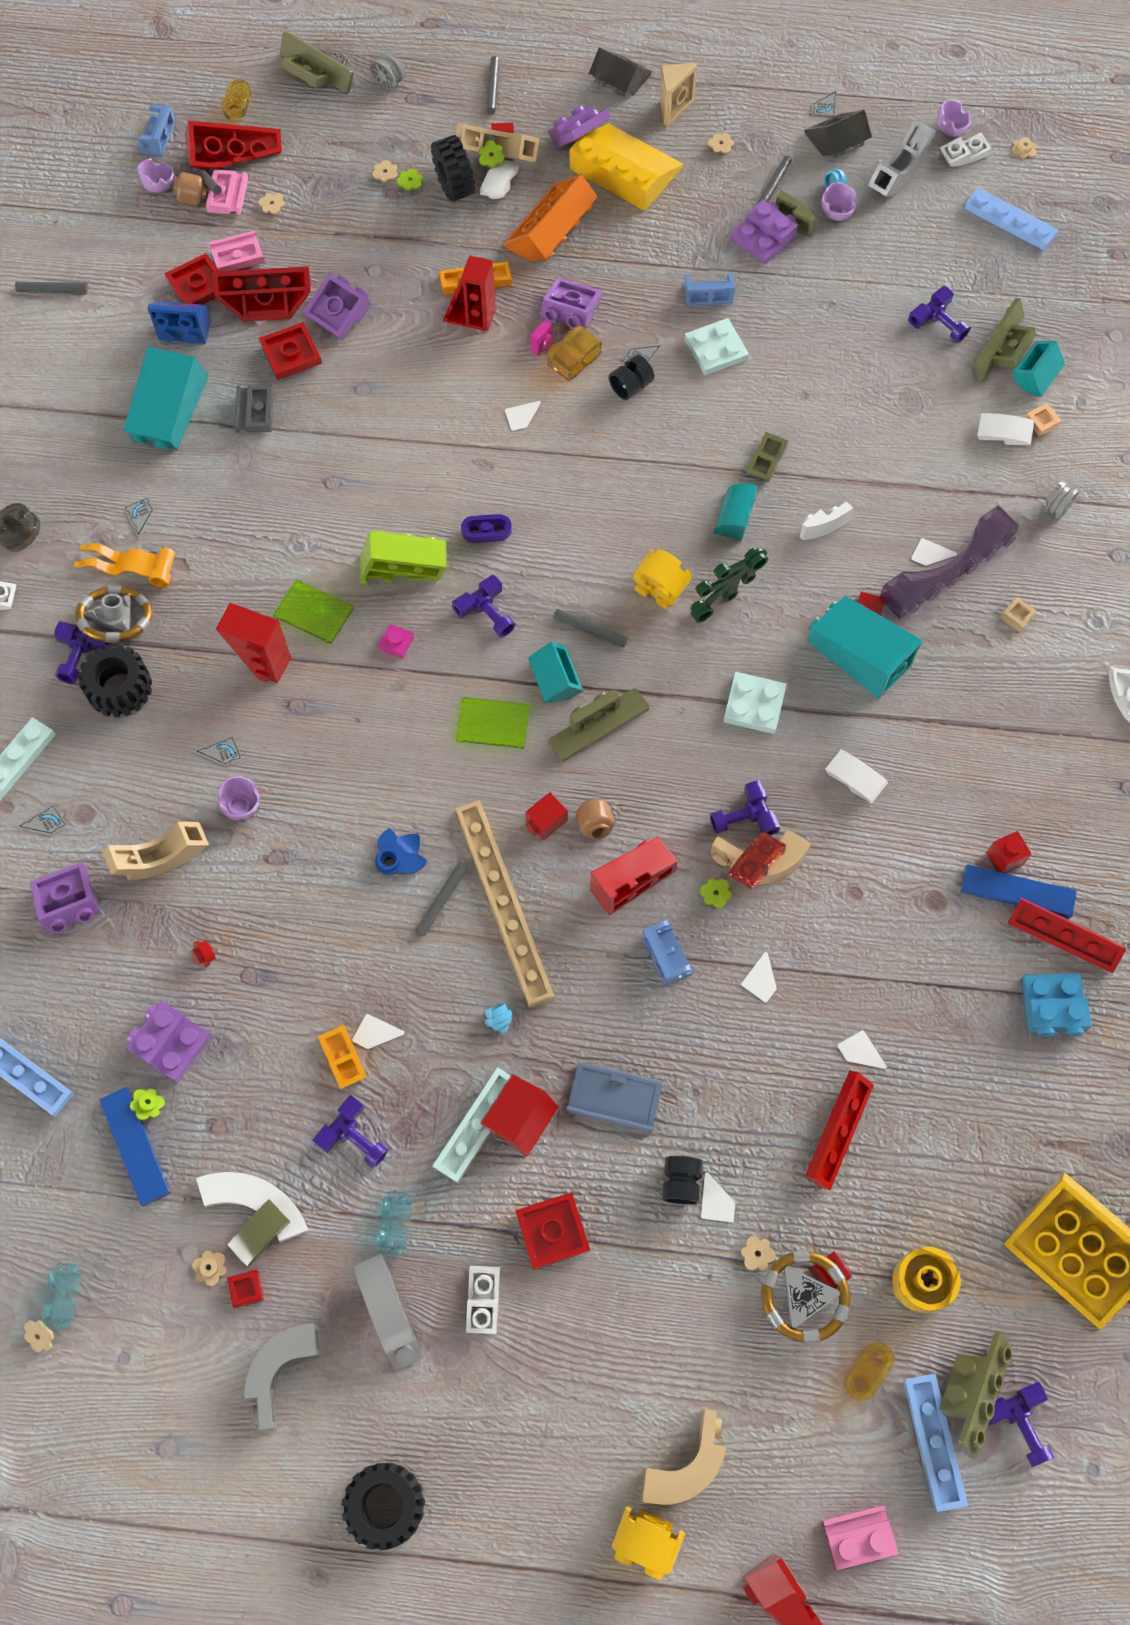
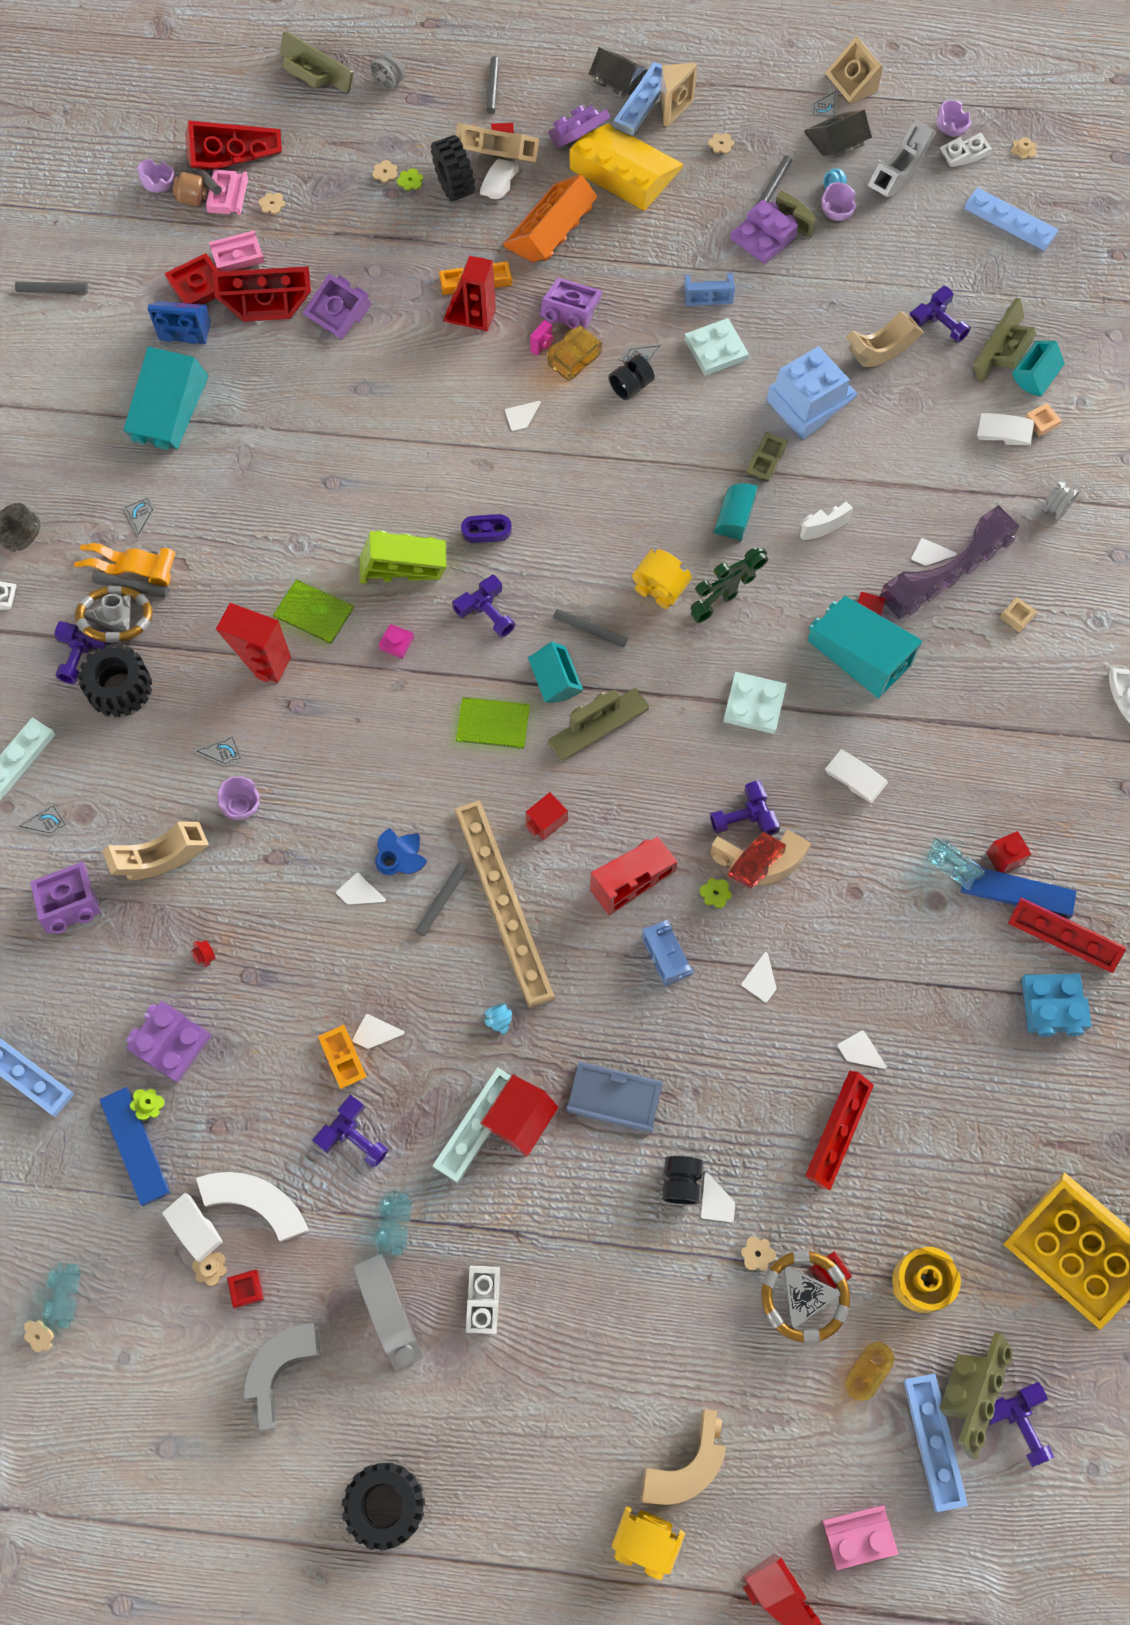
medium blue hinge [137,104,176,157] -> none
clear yellow plate [222,80,252,121] -> none
olive slope [228,1199,291,1267] -> none
dark grey plate [234,385,274,433] -> none
red plate [259,322,322,380] -> none
lime plant [479,140,504,168] -> none
red plate [515,1192,590,1270] -> none
medium nougat head [576,799,615,840] -> none
none -> dark grey bar [92,571,169,597]
none -> white slope [162,1193,223,1262]
none -> white sticker [336,873,386,905]
none -> light blue plate [613,62,662,136]
none -> light blue piece [767,346,857,440]
none -> tan slope [825,36,883,104]
none -> tan arch [845,311,924,367]
none -> clear light blue hinge [926,838,985,890]

